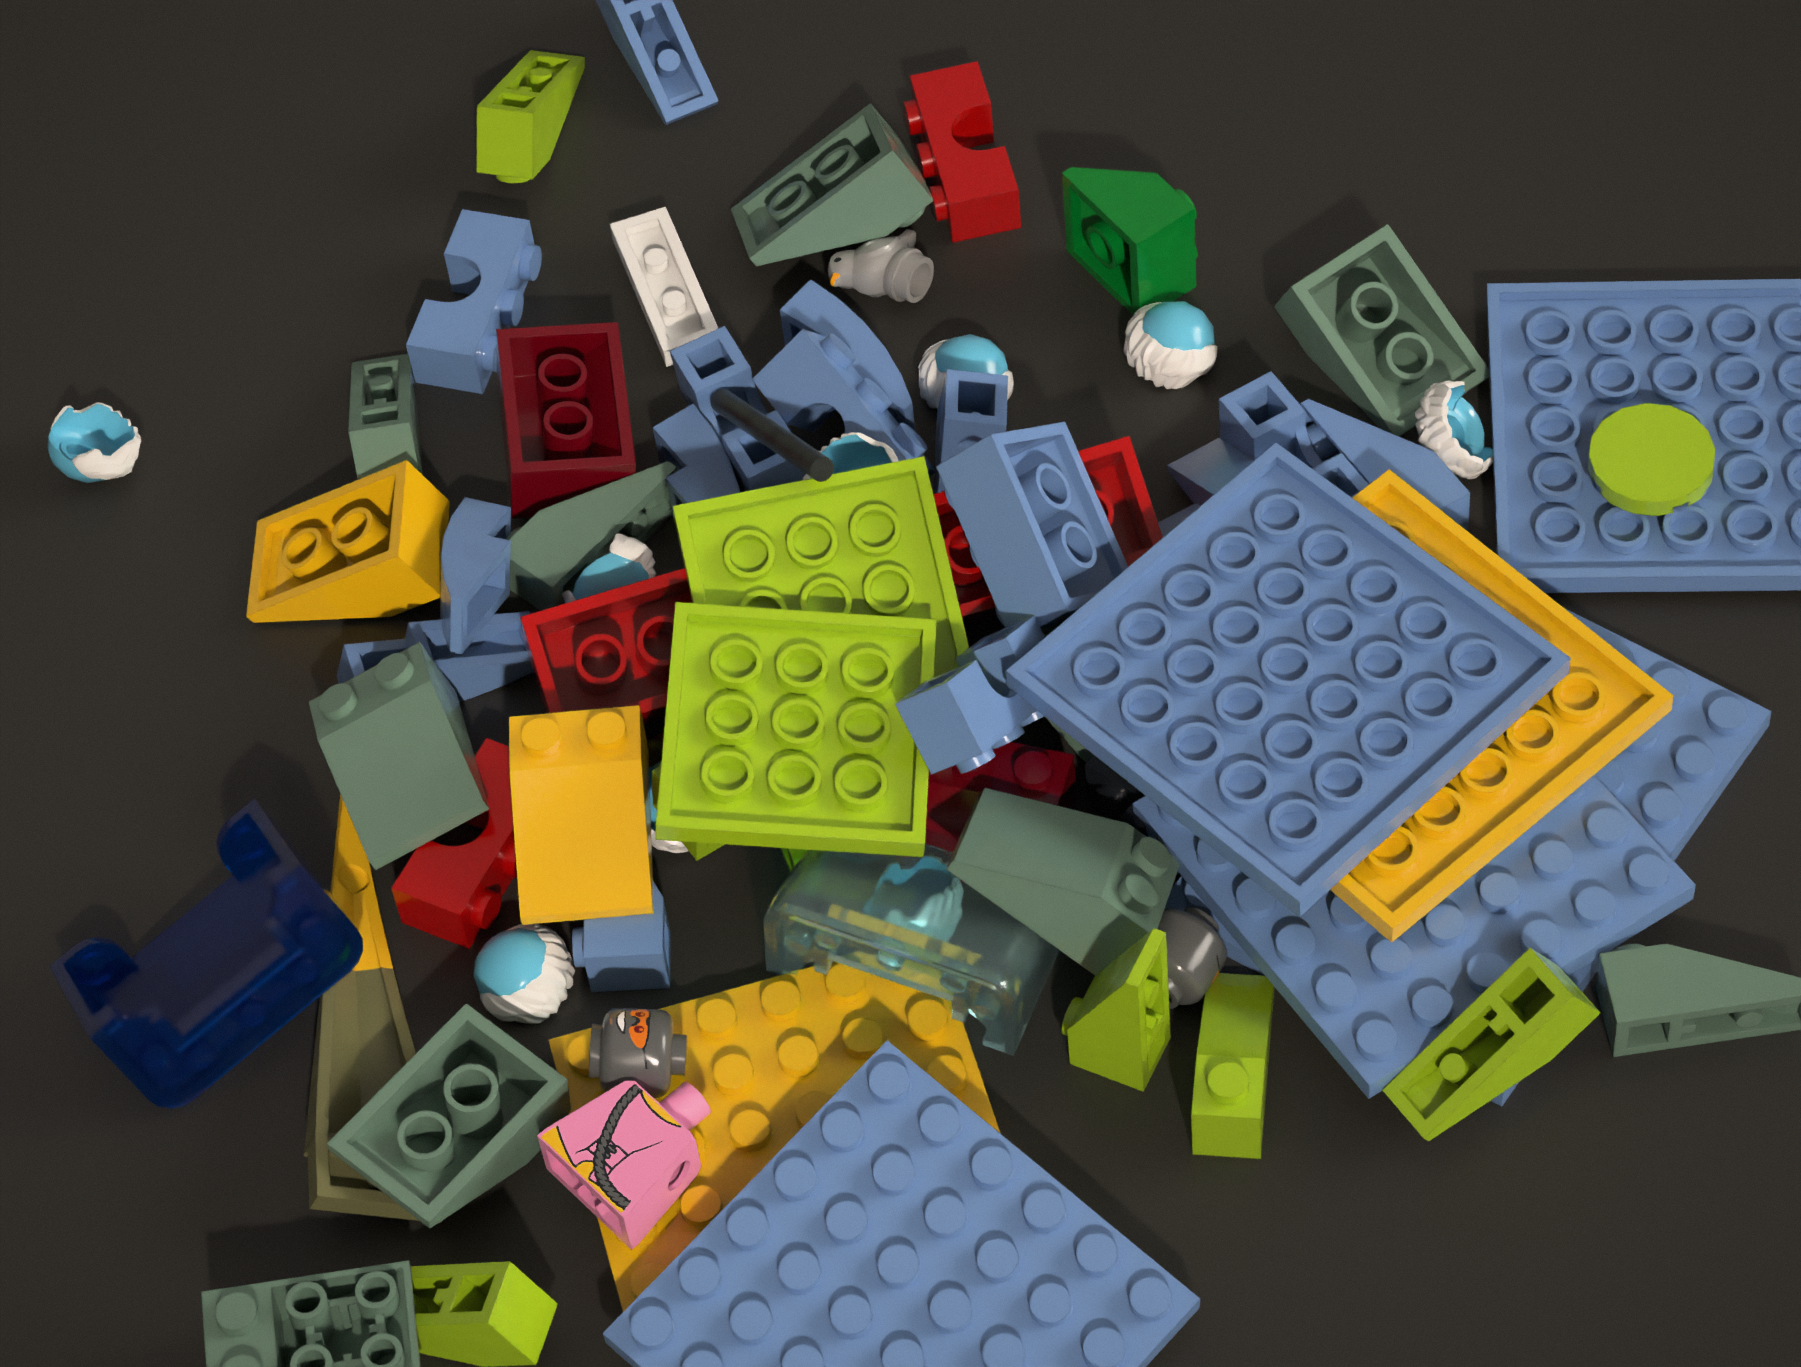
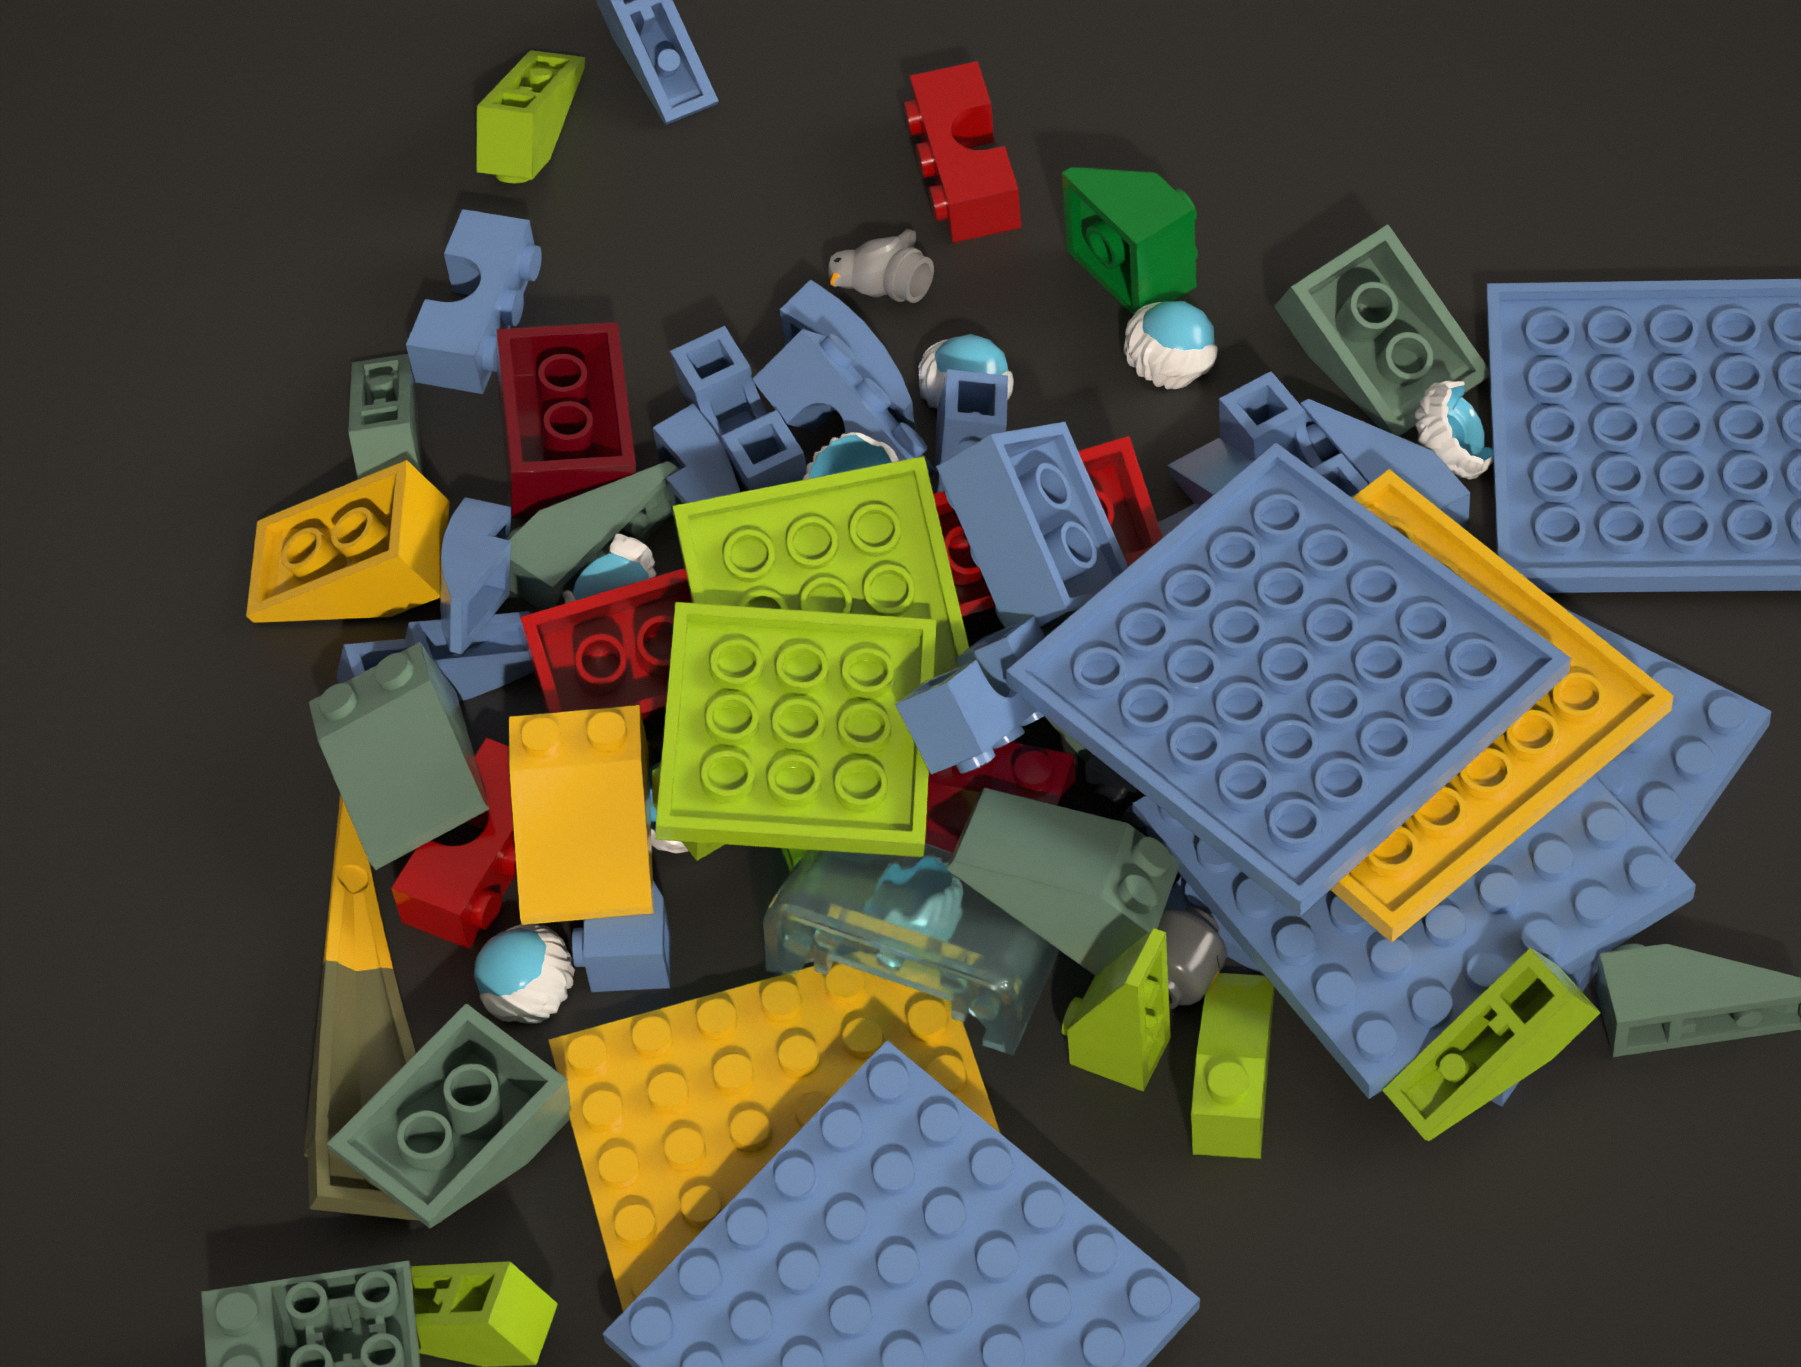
medium azure hair [47,402,141,483] -> none
clear blue windscreen [49,799,363,1109] -> none
bright pink torso [537,1080,711,1250] -> none
dark grey head [589,1008,687,1098] -> none
white plate [610,206,718,367] -> none
pearl dark grey bar [711,389,834,482] -> none
sand green slope [731,103,934,266] -> none
lime tile [1588,403,1716,516] -> none

